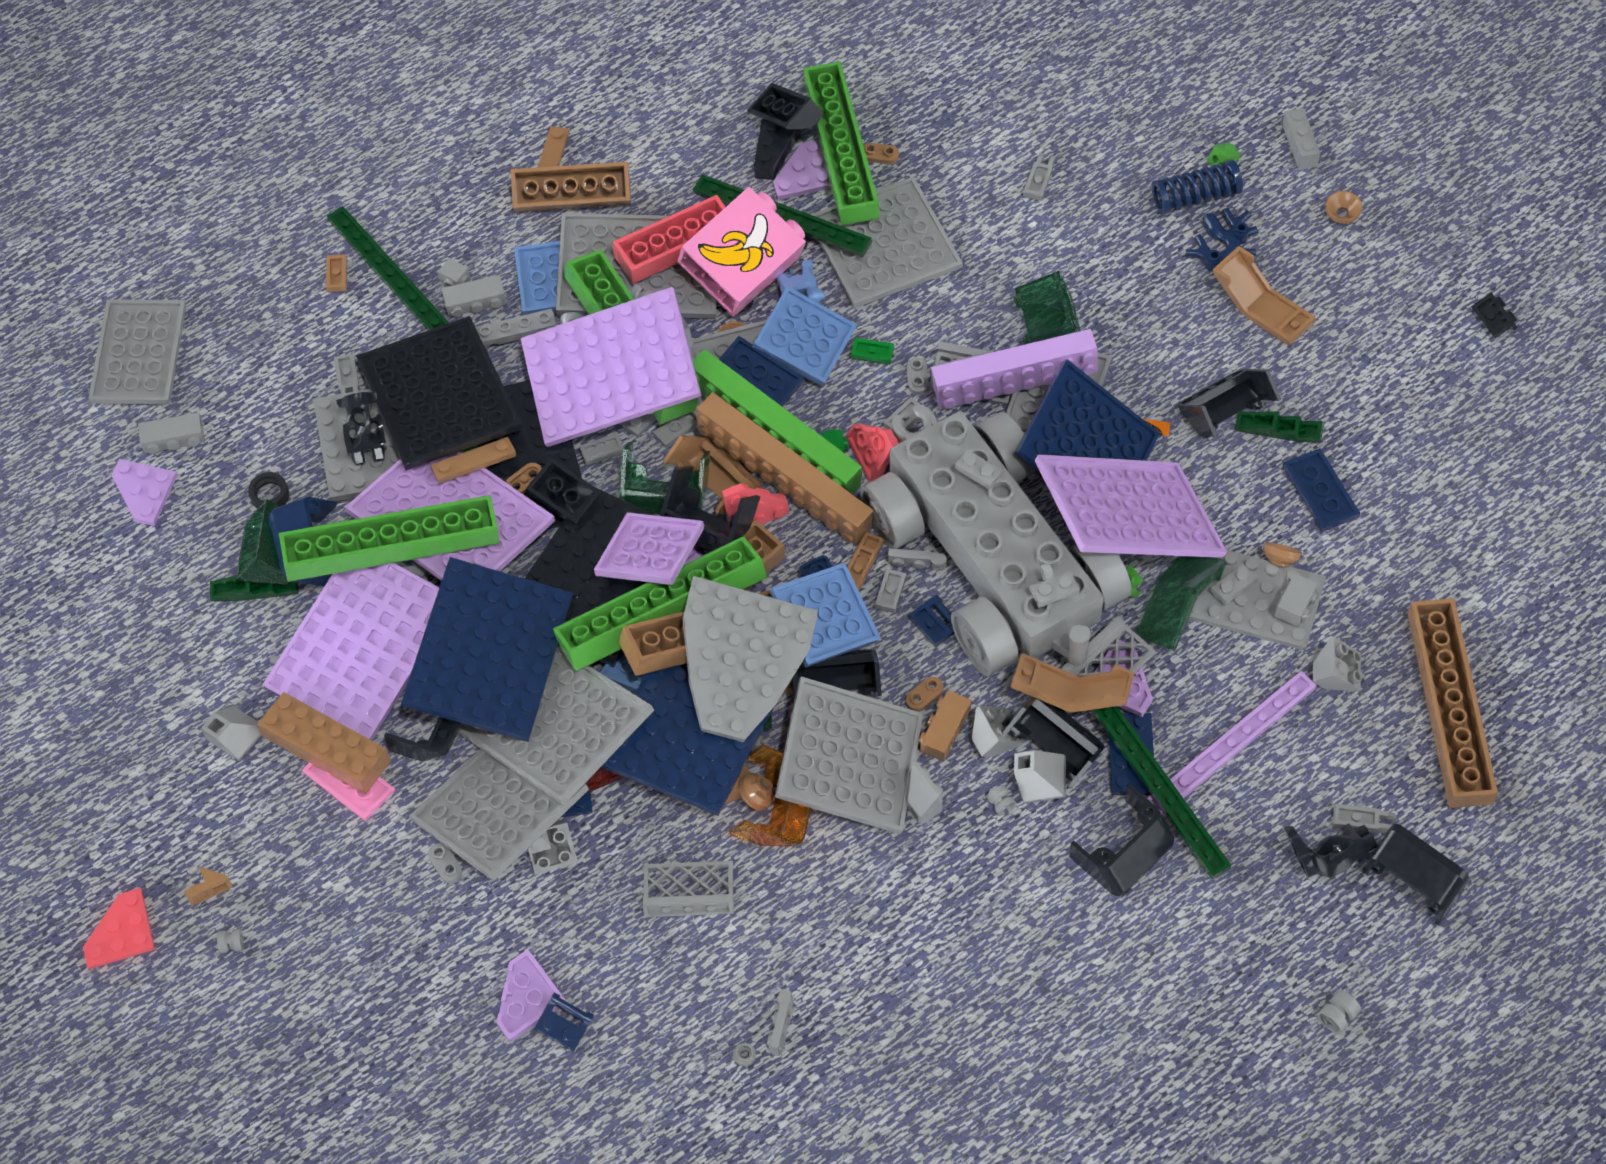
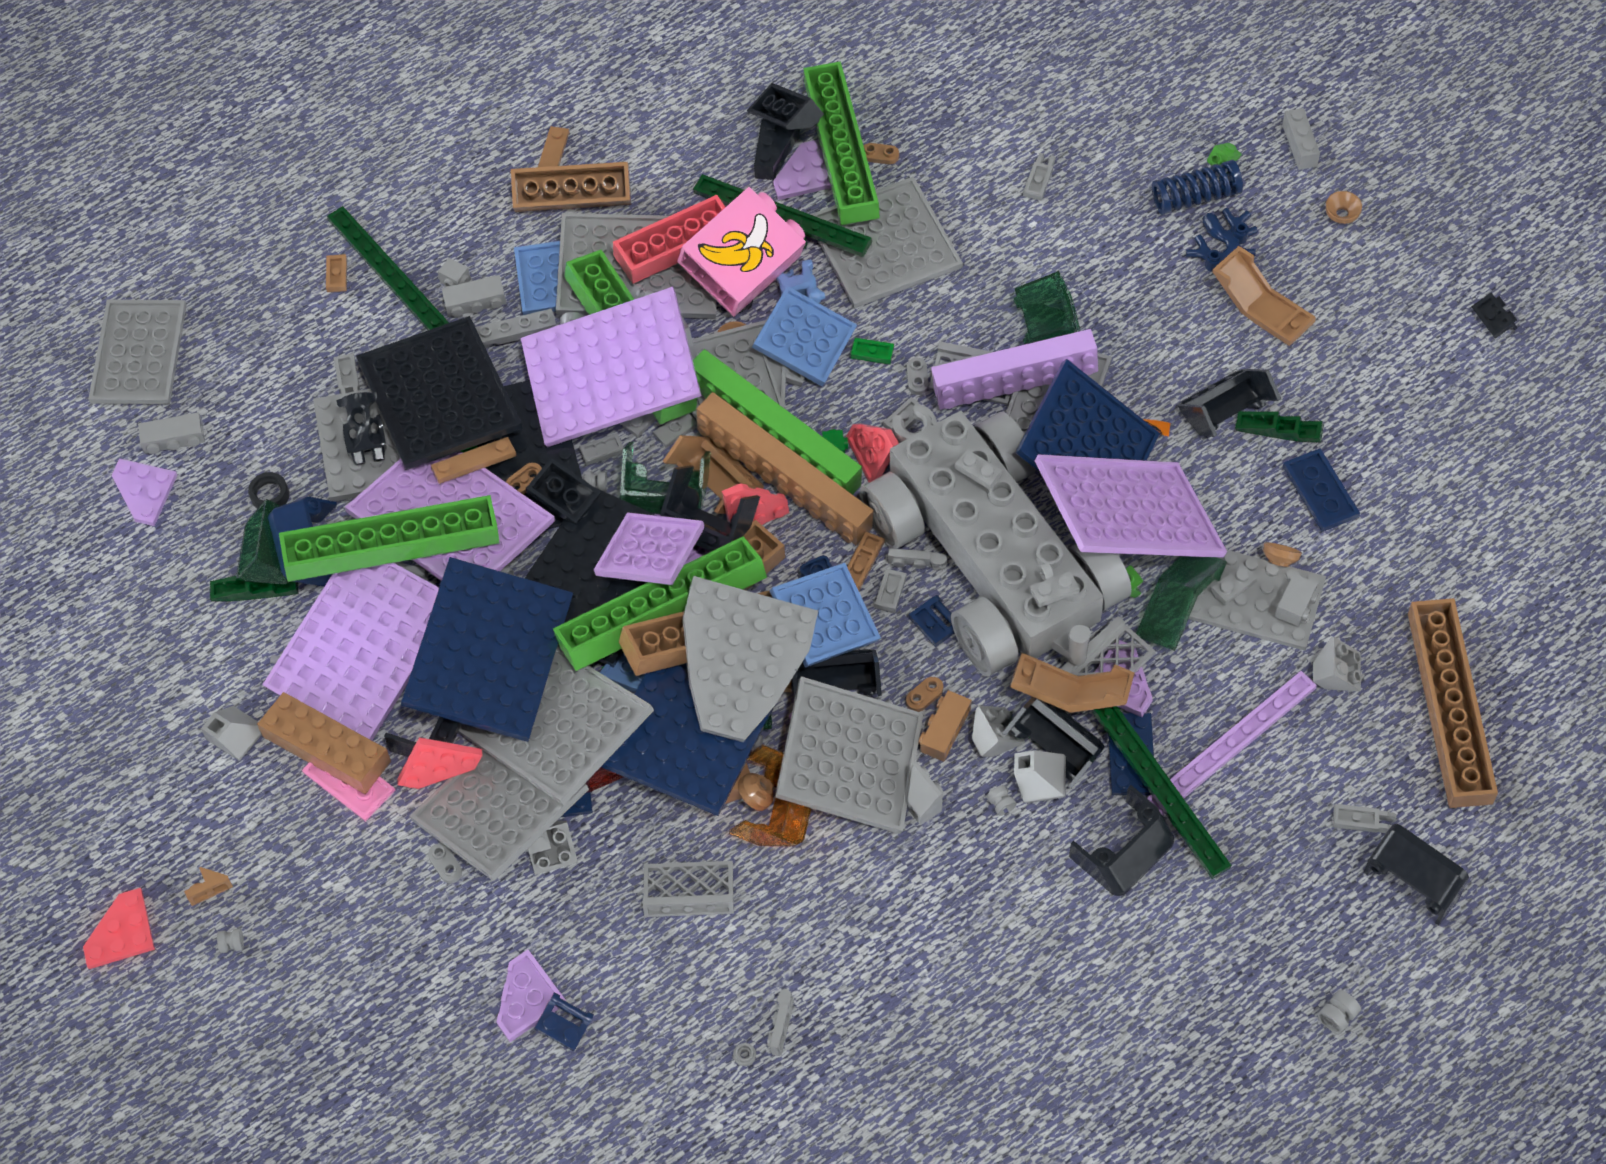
dark blue plate [719,336,804,407] -> none
black hips [1284,823,1378,878] -> none
none -> coral plate [398,737,482,789]
none -> light grey wheel [584,471,607,492]

